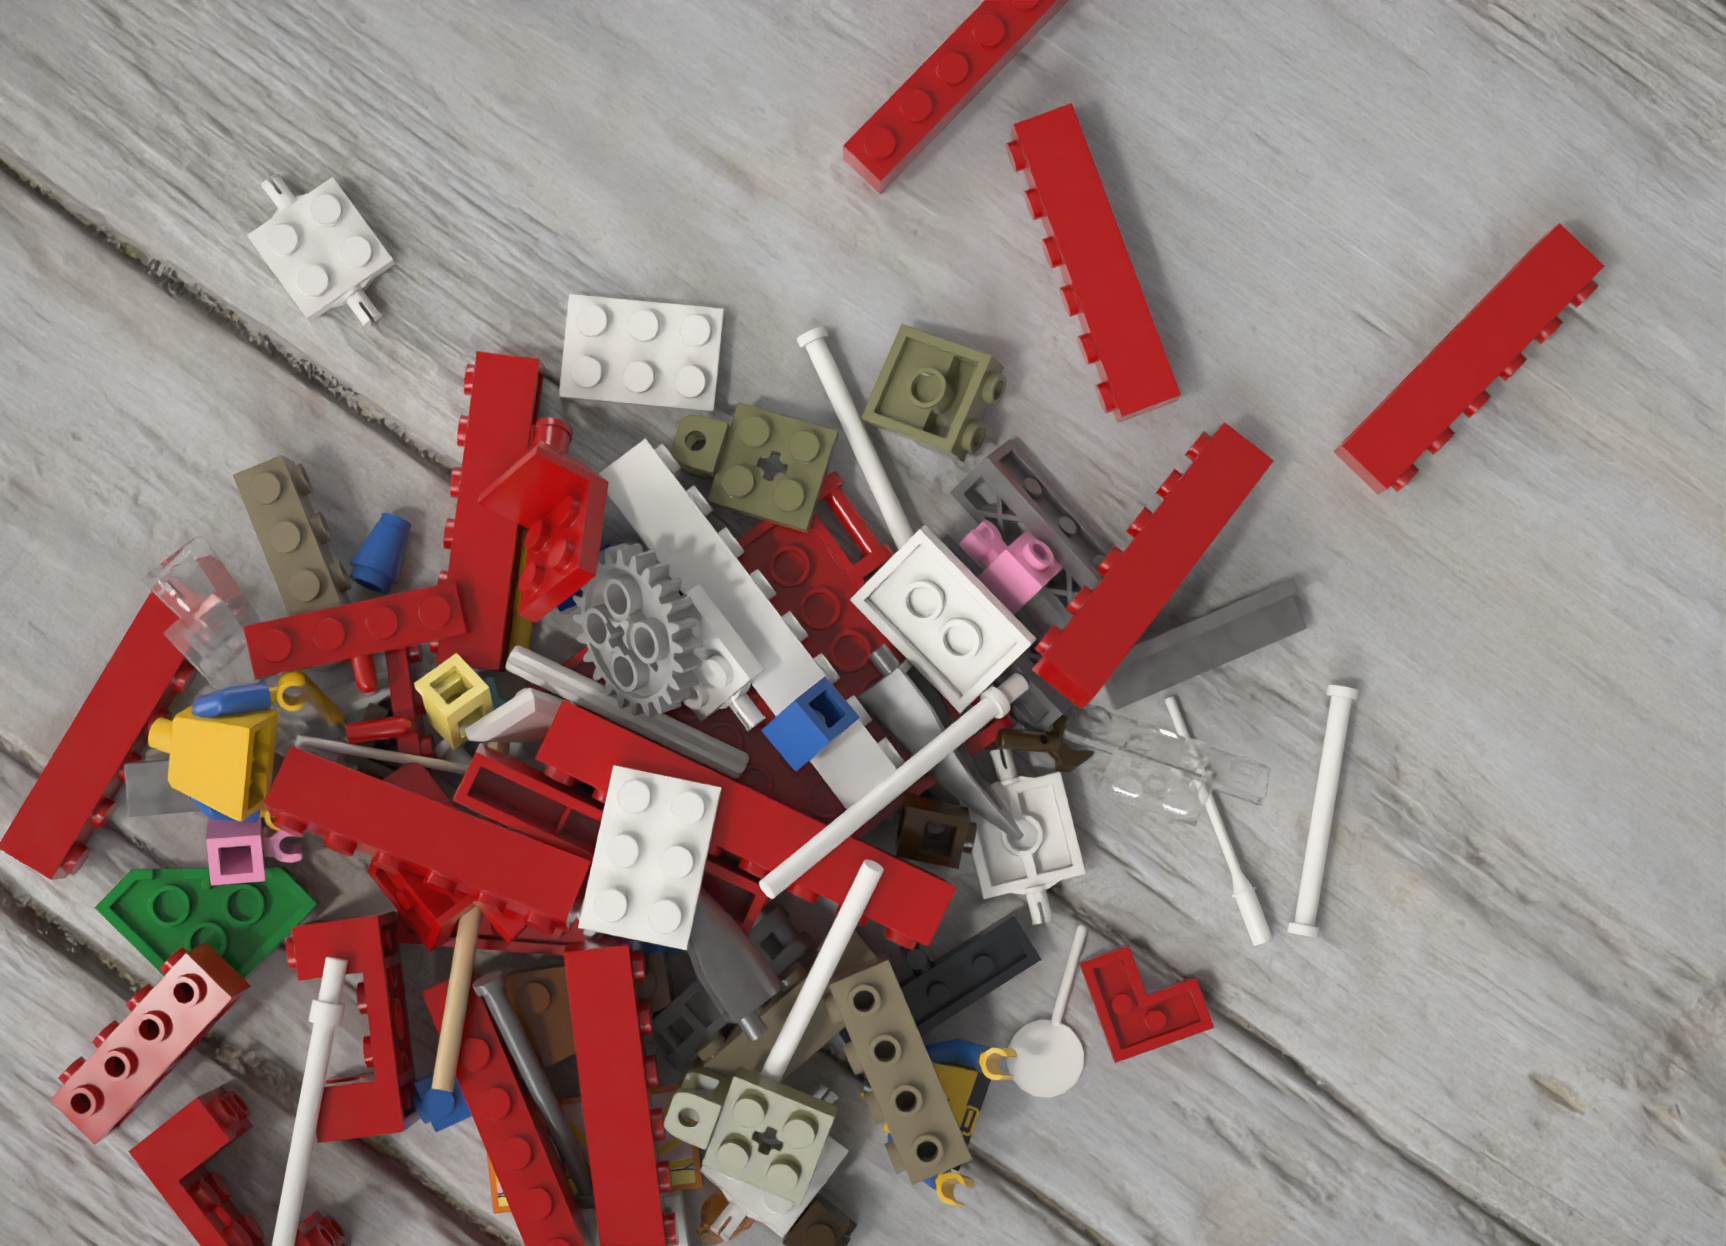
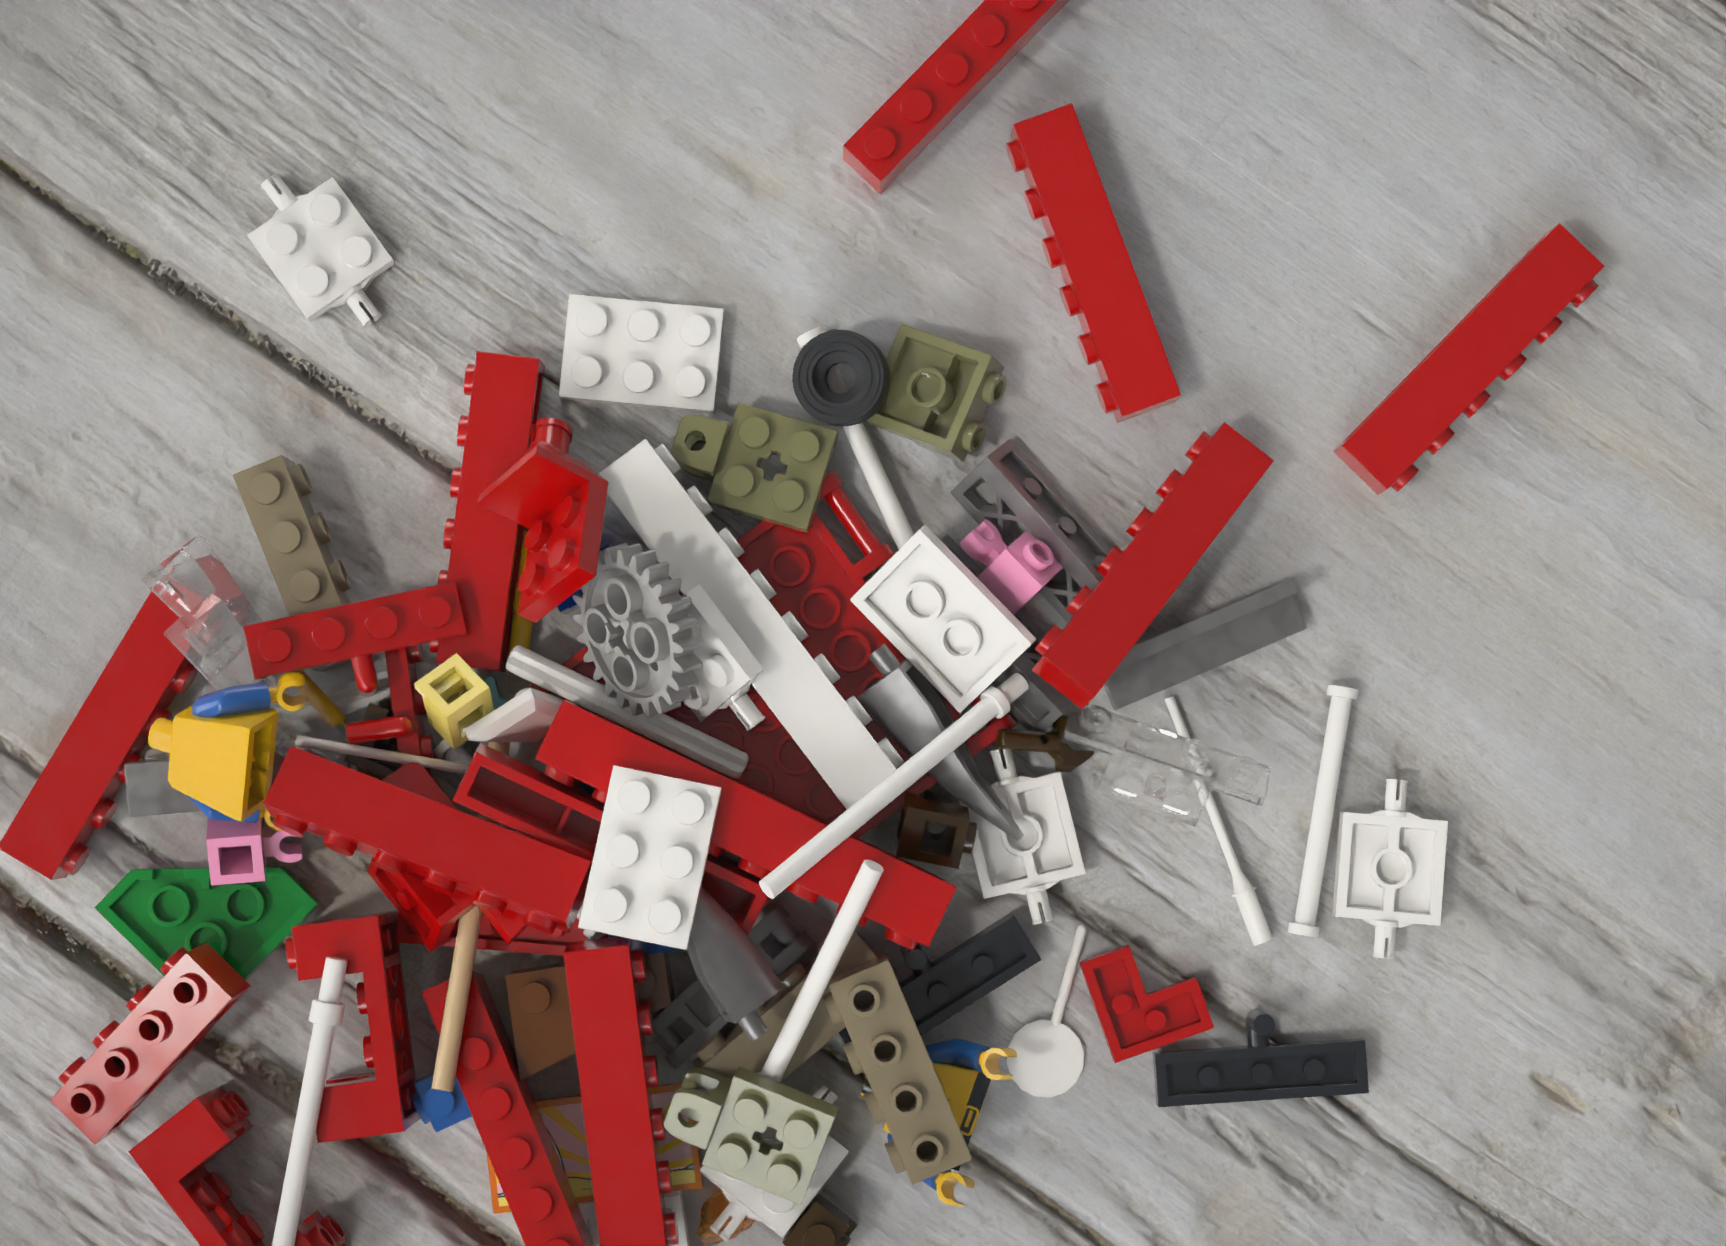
blue cone [349,513,411,594] -> none
dark grey bar [472,970,595,1209] -> none
blue brick [761,676,860,772] -> none
none -> black tyre [792,330,890,426]
none -> black plate [1153,1009,1369,1107]
none -> white plate [1332,779,1448,959]

